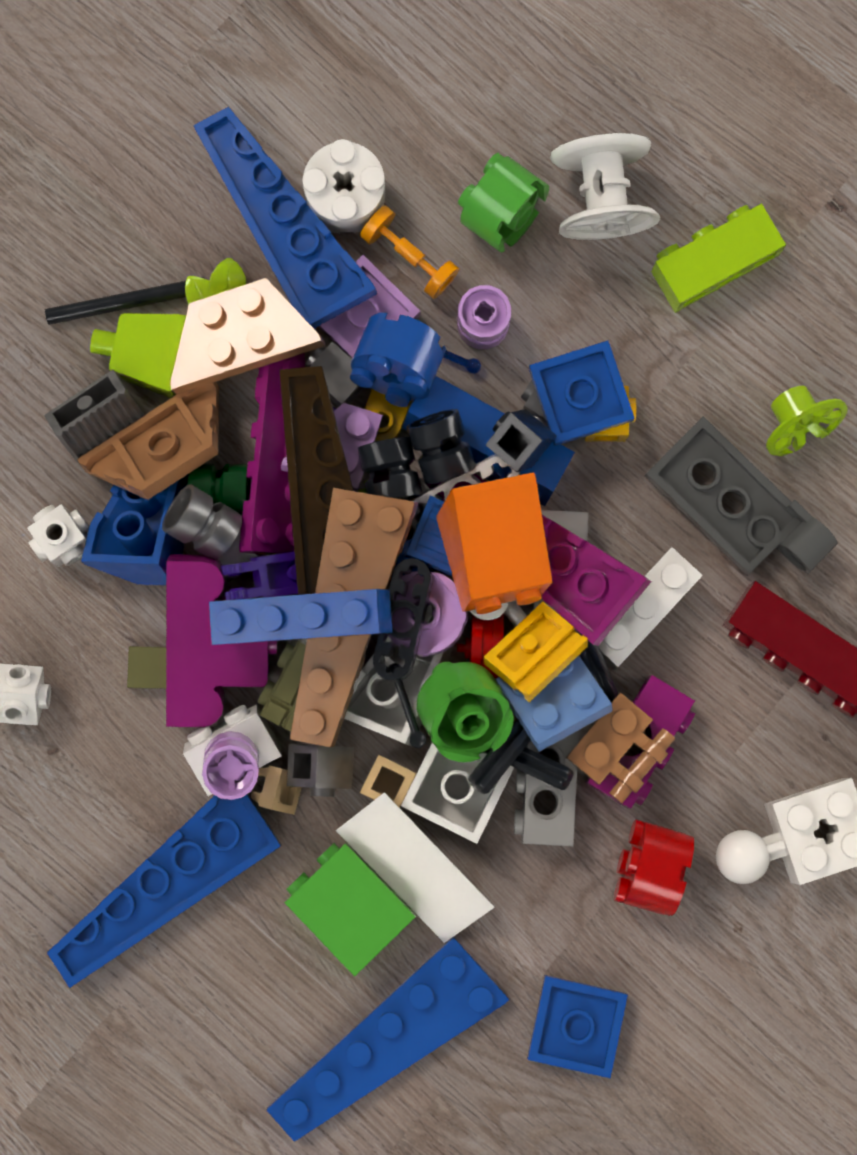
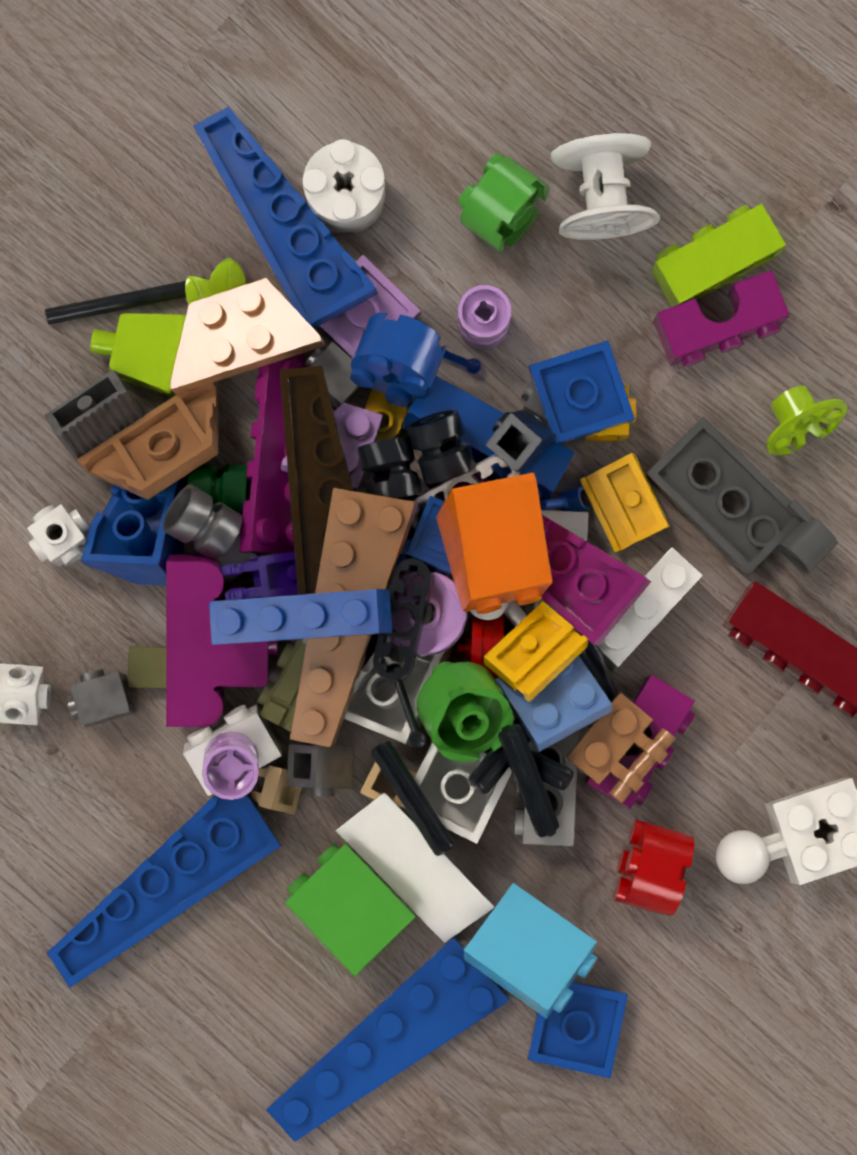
light orange wheel [360,205,460,299] -> none
none -> flat silver brick [67,669,135,727]
none -> black axle [371,741,454,856]
none -> medium azure brick [464,883,598,1019]
none -> black axle [498,724,559,837]
none -> blue hand [540,486,590,512]
none -> yellow plate [579,453,671,553]
none -> magenta arch [653,270,790,367]

